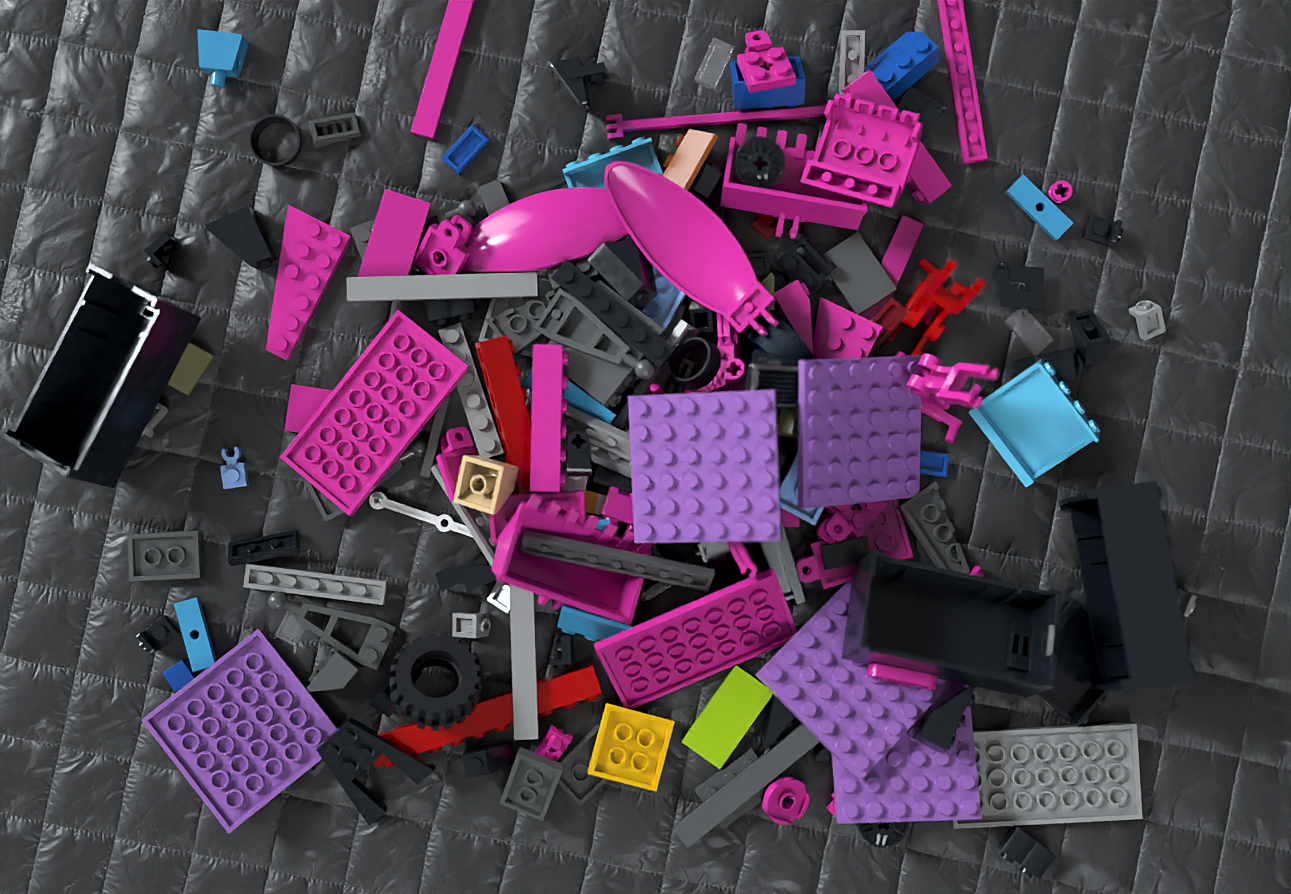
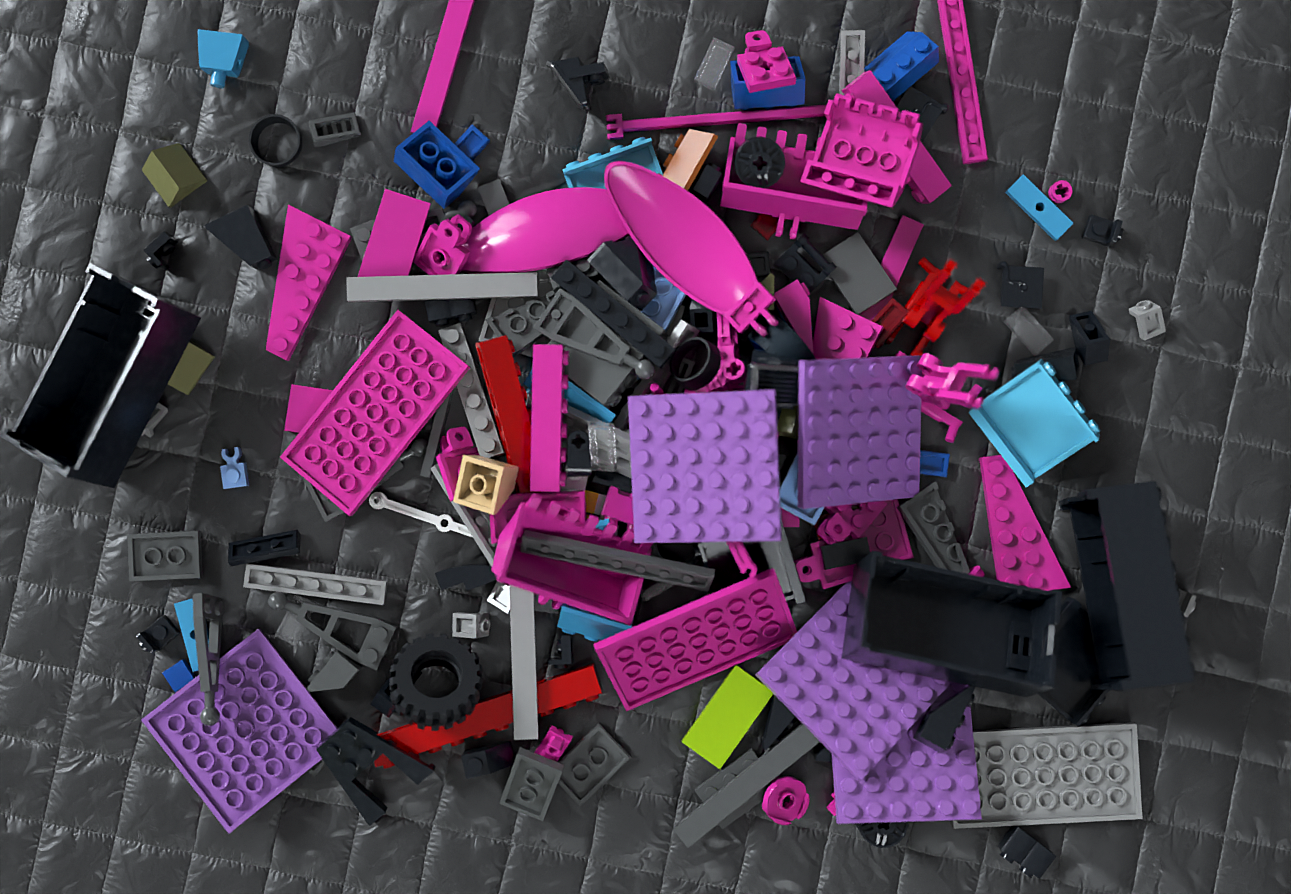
yellow plate [587,703,675,791] -> none
dark pink beam [867,663,937,690] -> none
none -> olive slope [142,143,208,208]
none -> dark grey plate [193,593,224,726]
none -> blue slope [394,121,480,209]
none -> clear tile [588,422,617,472]
none -> dark pink wing [979,455,1071,591]

